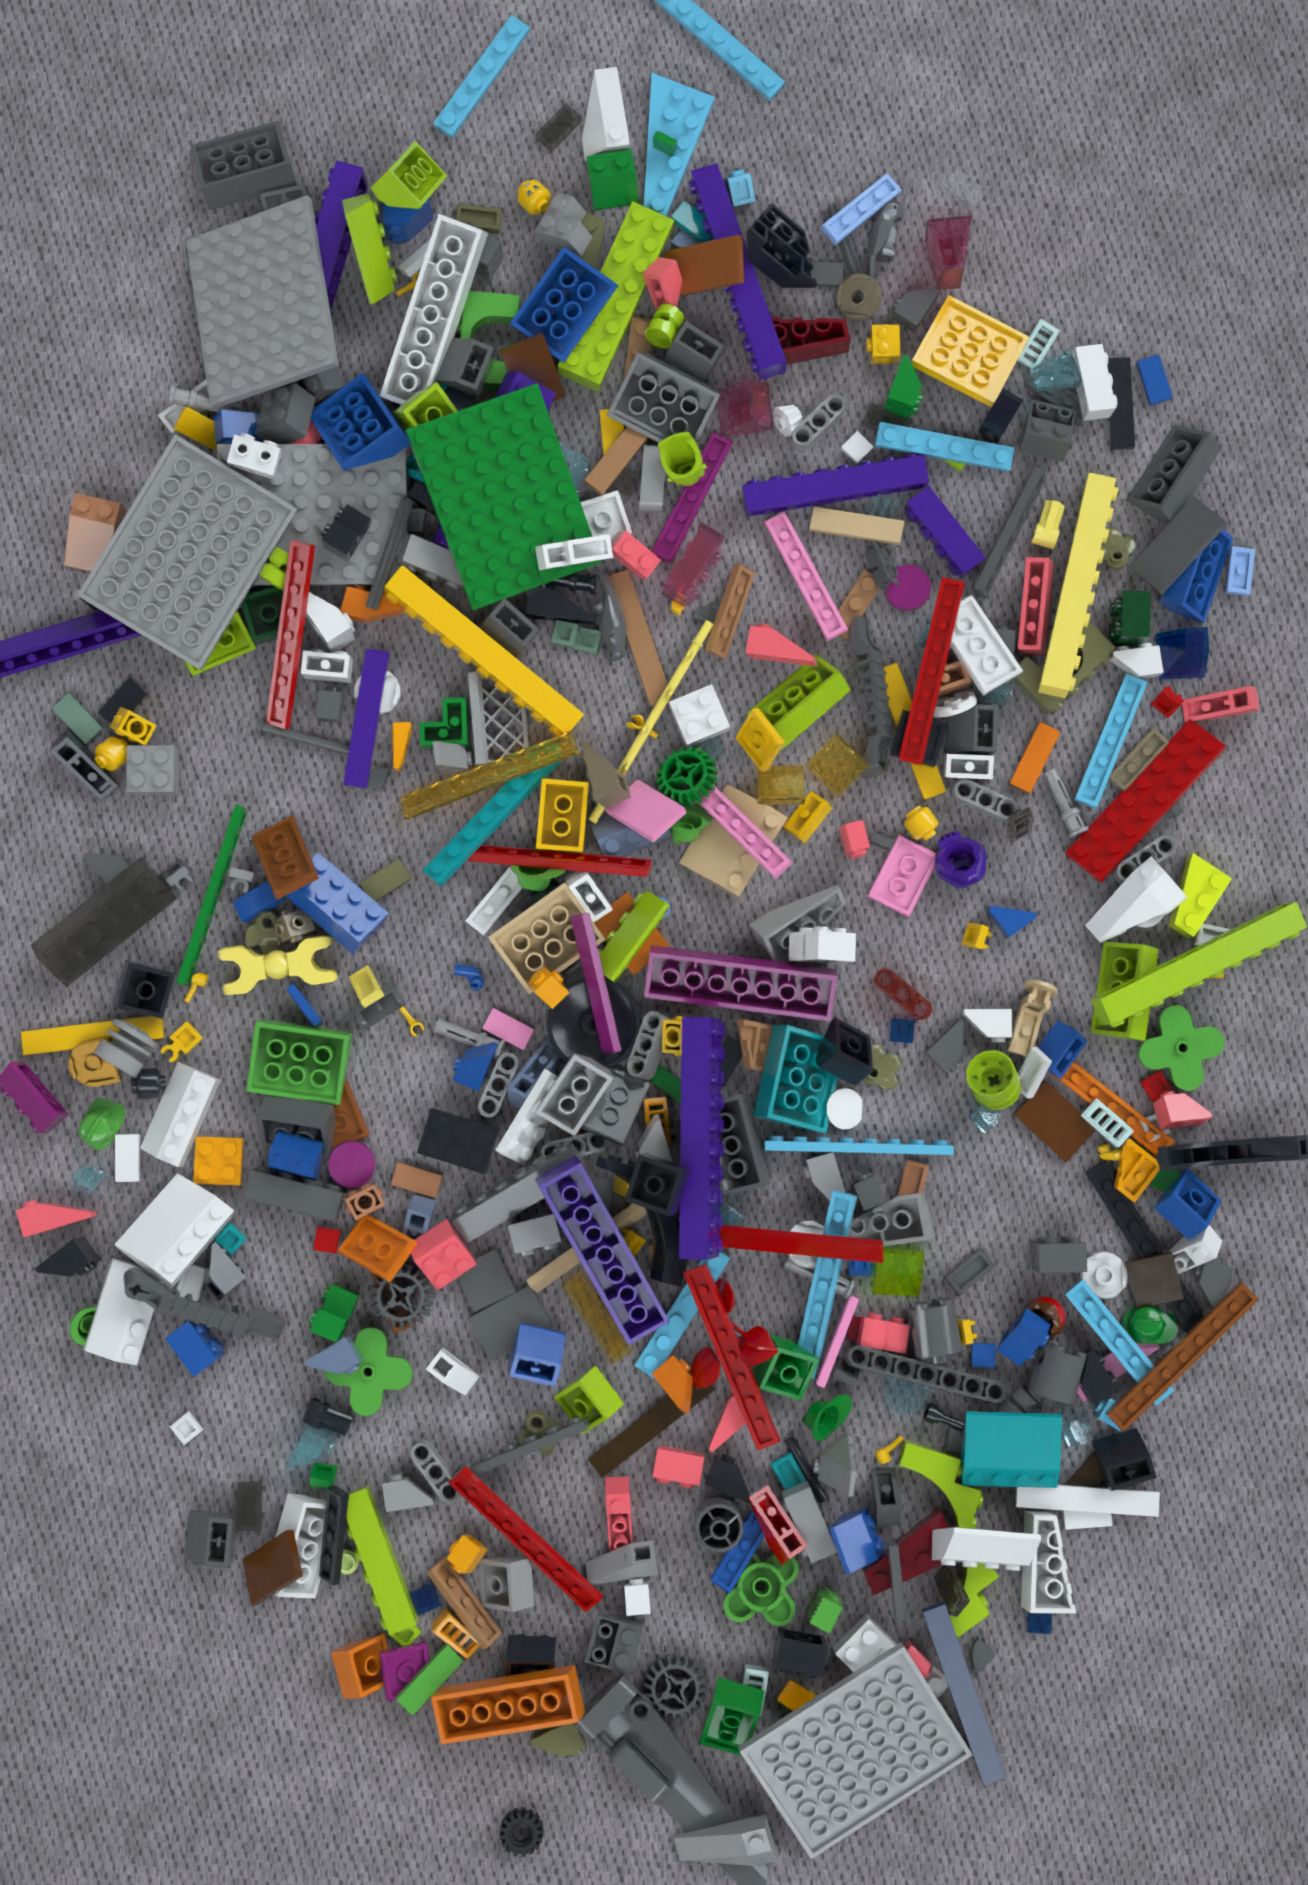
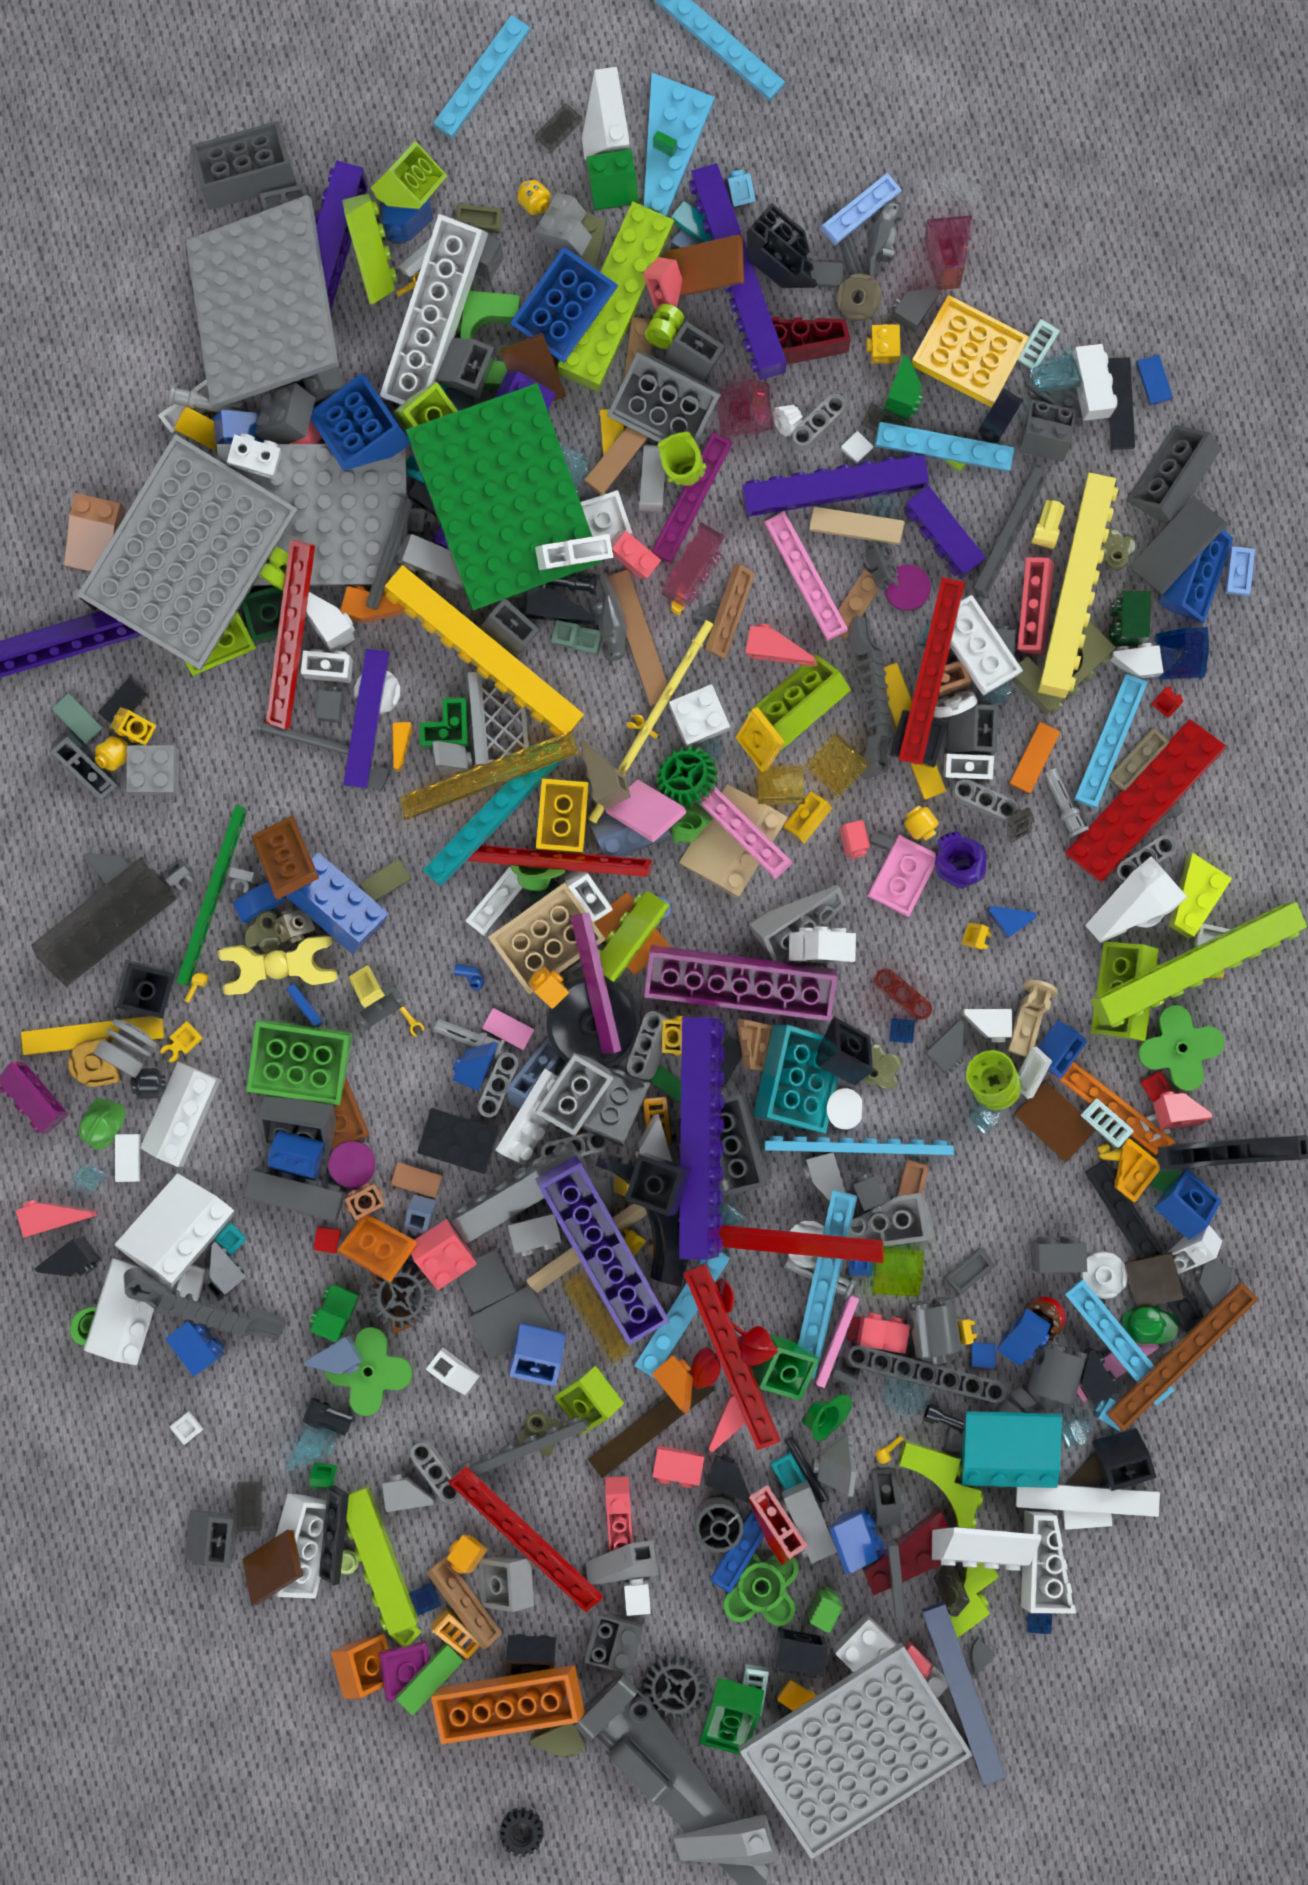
light orange plate [193,1136,244,1185] -> none
black brick [321,504,372,562] -> none
coral slope [1182,686,1260,723] -> none

